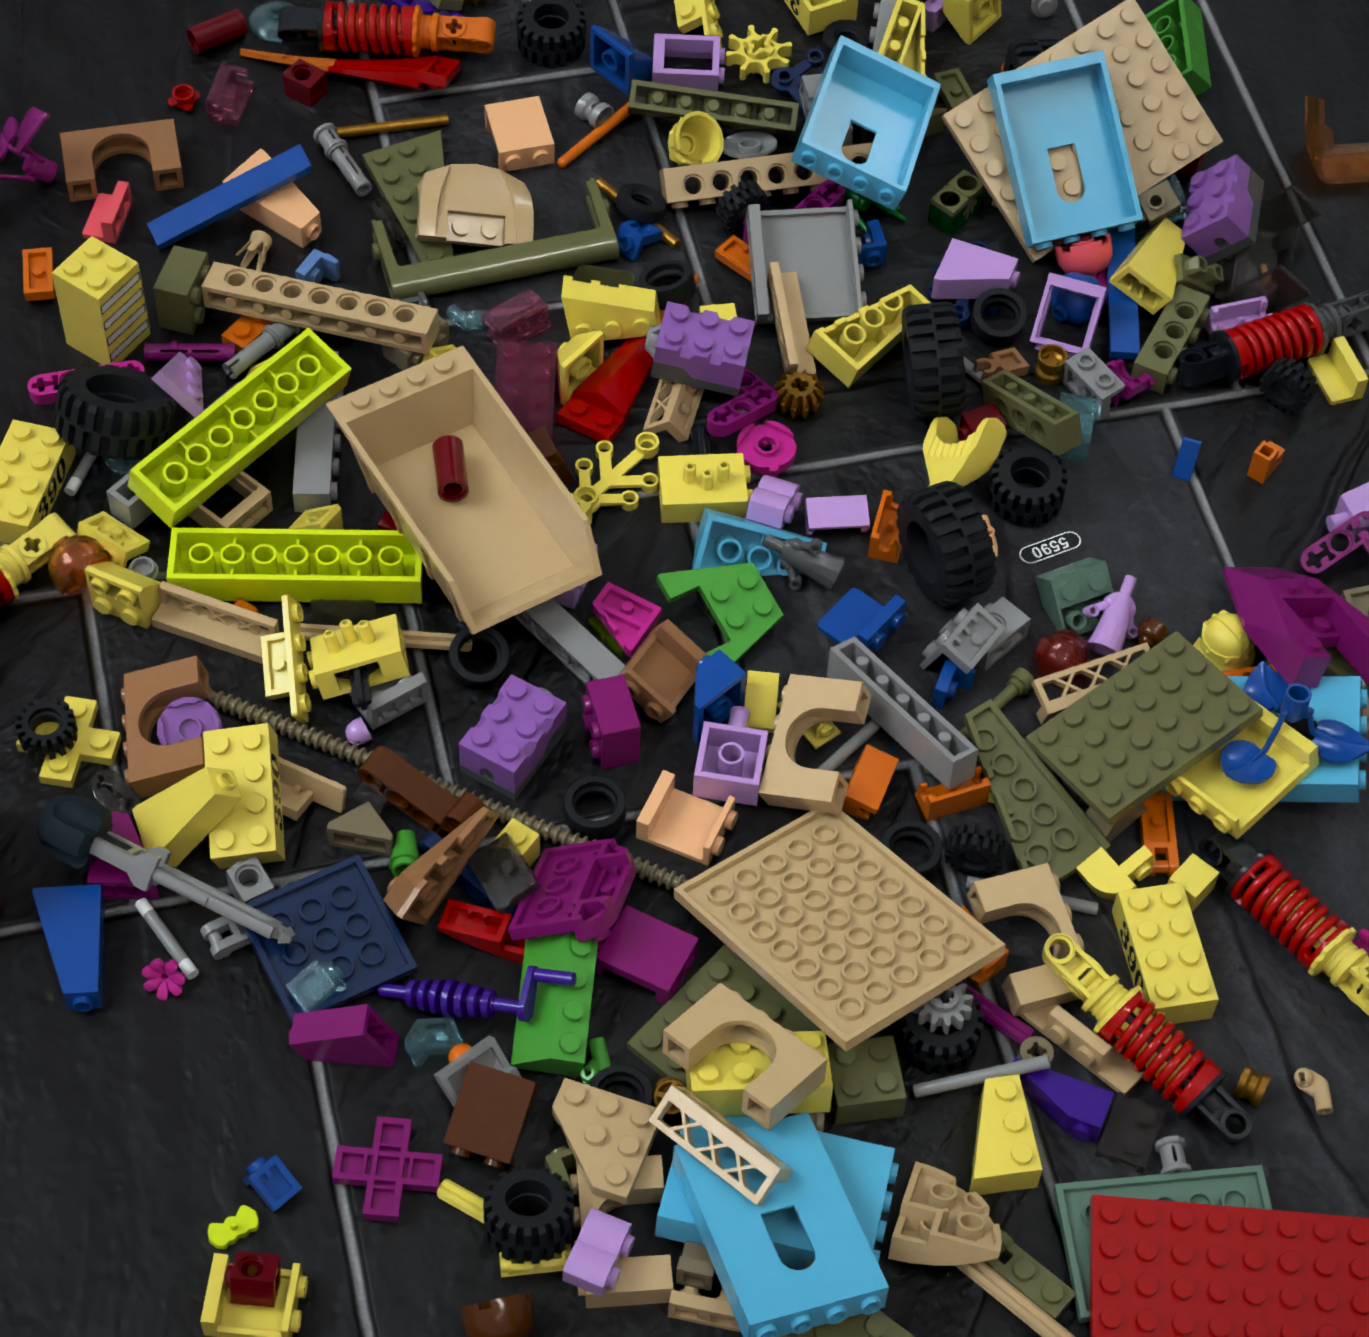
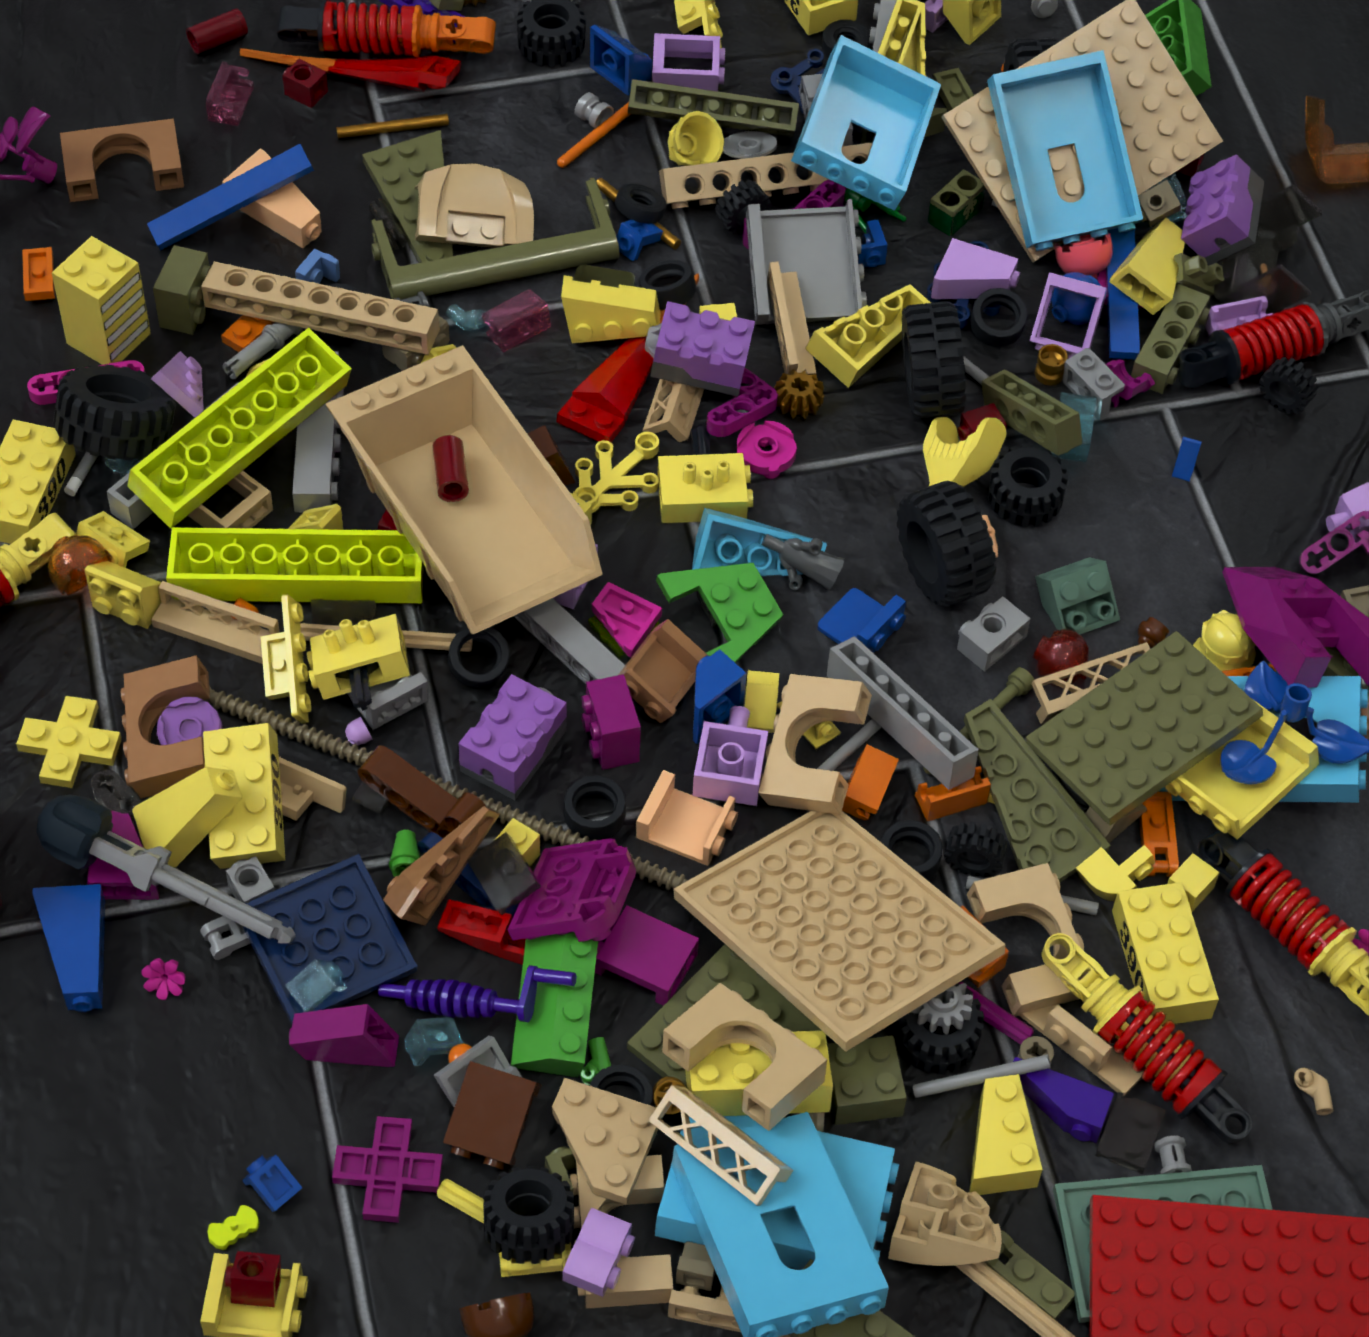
black tyre [15,697,78,760] -> none
coral panel [82,181,133,244] -> none
light grey plate [128,556,159,580] -> none
light grey bar [135,897,199,980] -> none
magenta pin [144,340,236,362] -> none
red plate [168,84,200,112] -> none
tan piece [236,230,272,271] -> none
clear light blue dish [249,1,295,42] -> none
light grey pin [313,123,372,196] -> none
dark tan slope [326,801,394,857] -> none
light nougat panel [484,96,555,172] -> none
clear pink brick [494,341,557,439] -> none
light yellow slope [556,330,604,405] -> none
orange plate [714,235,752,283] -> none
light yellow gear [725,25,792,83] -> none
lavender brick [745,474,803,529] -> none
lavender hinge [803,495,870,535] -> none
orange hinge [868,490,902,564] -> none
light grey bracket [919,603,1005,674] -> none
blue bracket [931,659,976,710] -> none
medium nougat plate [973,347,1030,380] -> none
black sticker [1019,531,1081,564] -> none
lavender piece [1083,575,1138,656] -> none
pearl gold wheel [1232,1065,1272,1108] -> none
orange piece [1247,440,1285,484] -> none
light yellow panel [1307,336,1369,405] -> none

